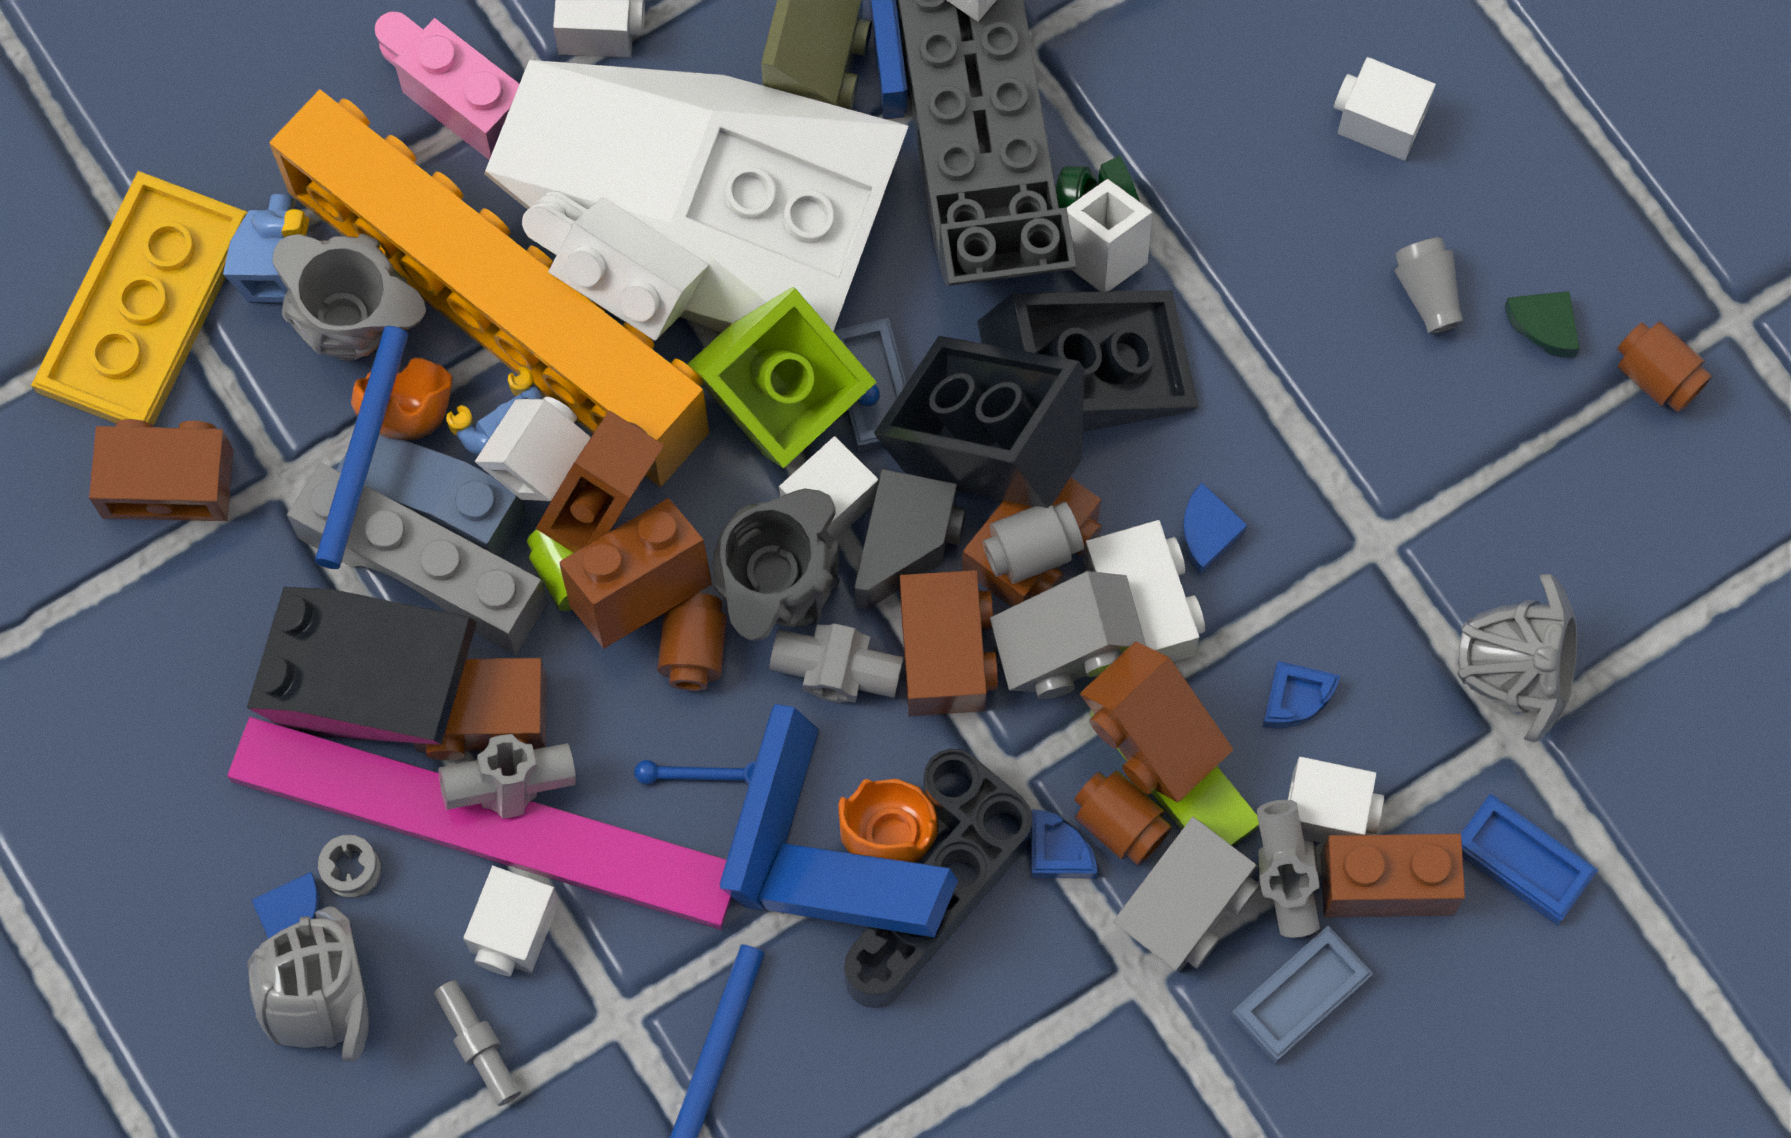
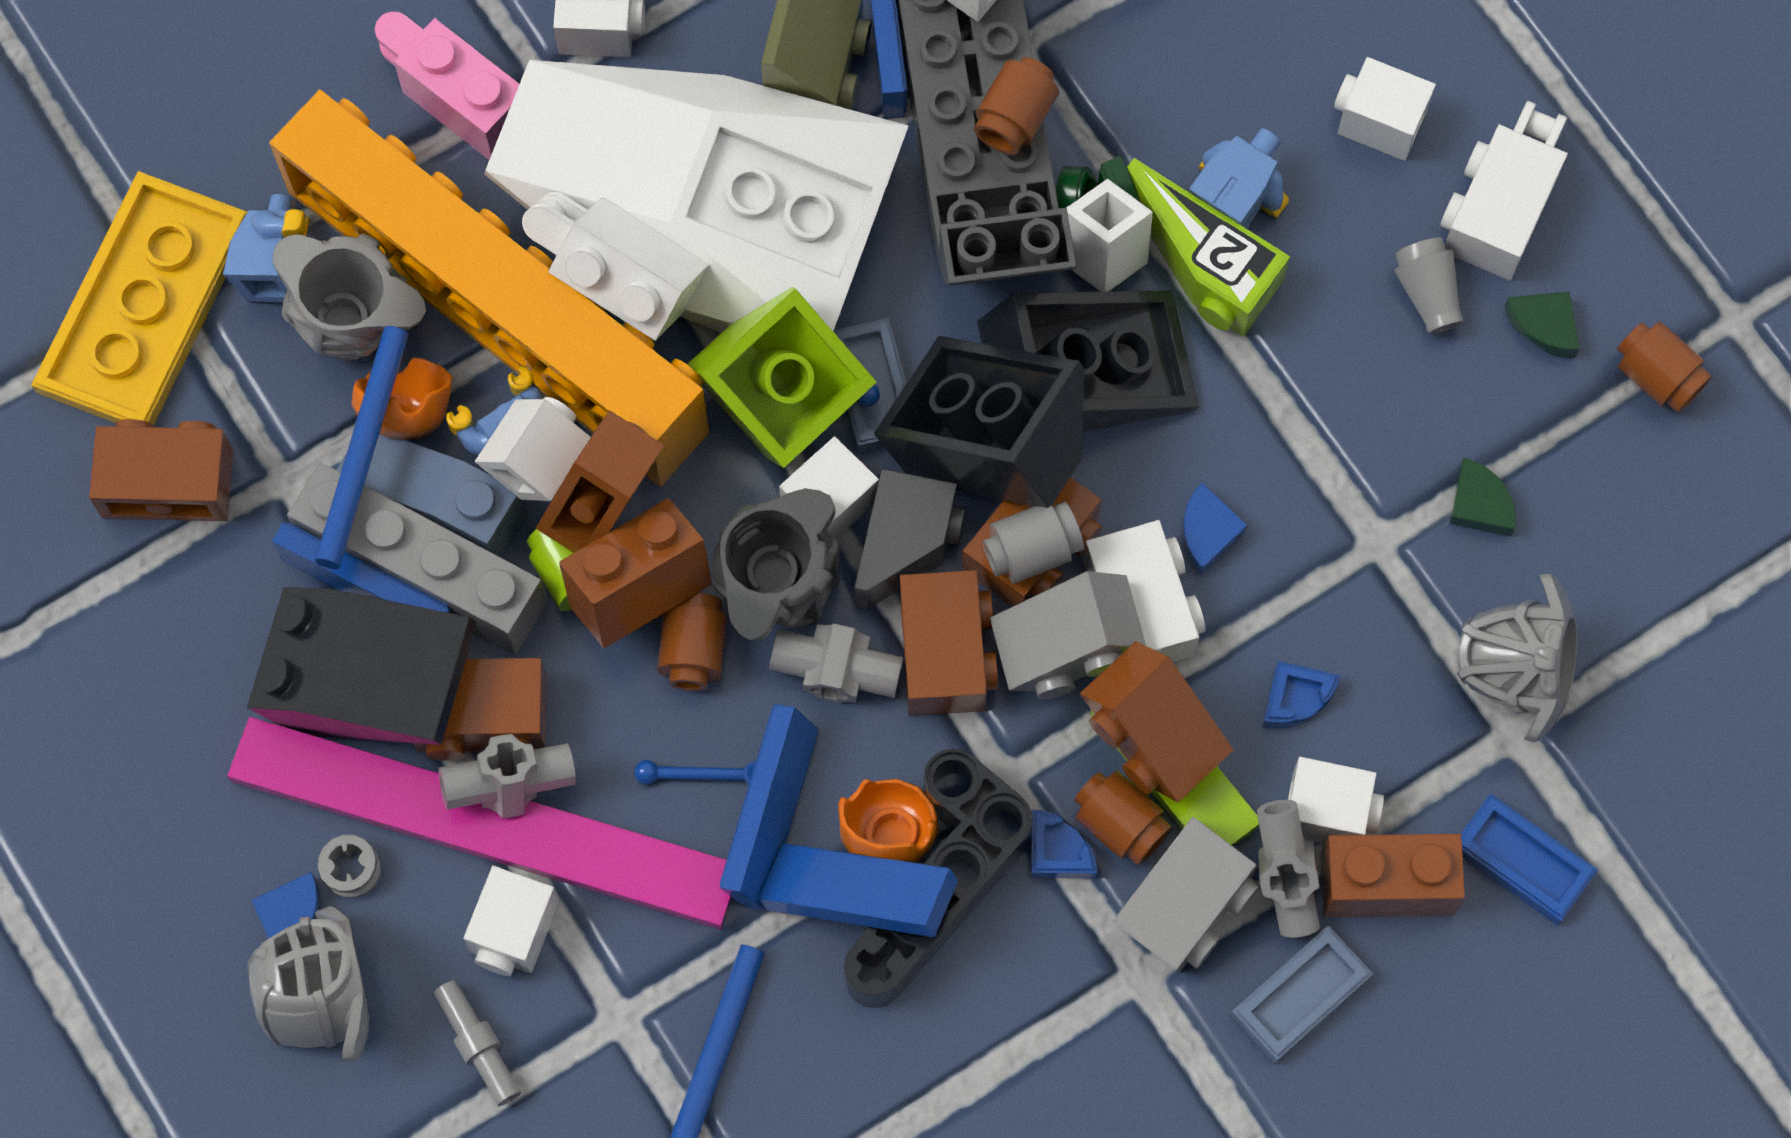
none -> blue tile [272,522,451,613]
none -> dark orange brick [974,57,1059,155]
none -> lime slope [1127,158,1290,337]
none -> medium blue piece [1189,128,1289,229]
none -> white brick [1440,101,1568,281]
none -> dark green tile [1449,458,1516,536]

